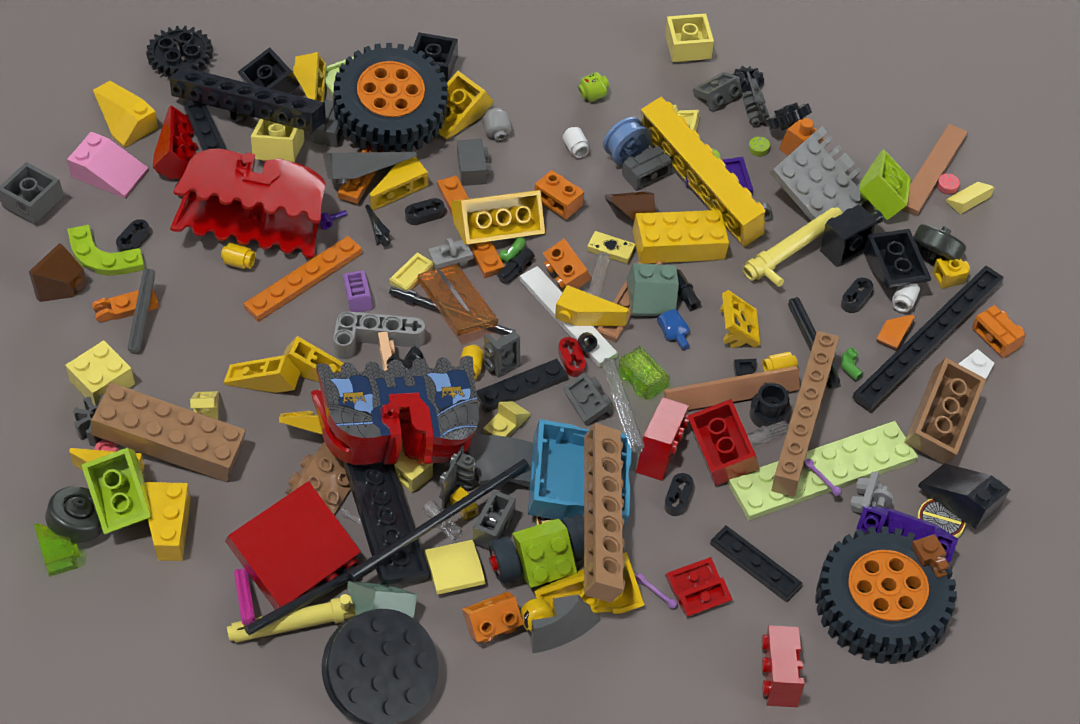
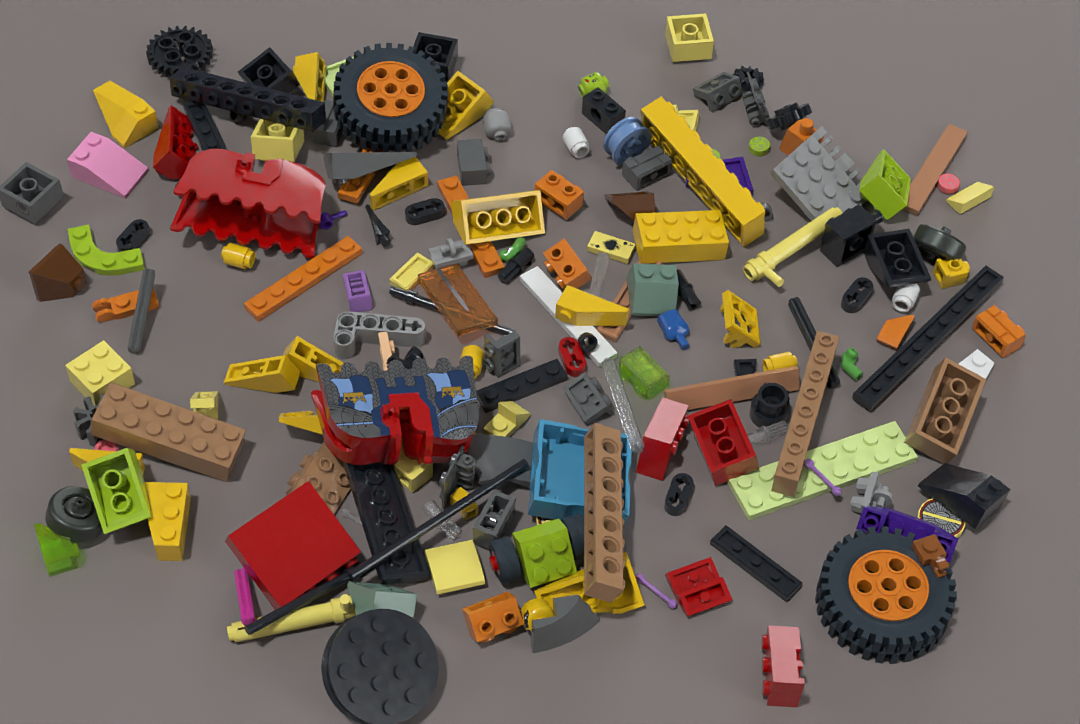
none -> black brick [582,87,626,134]

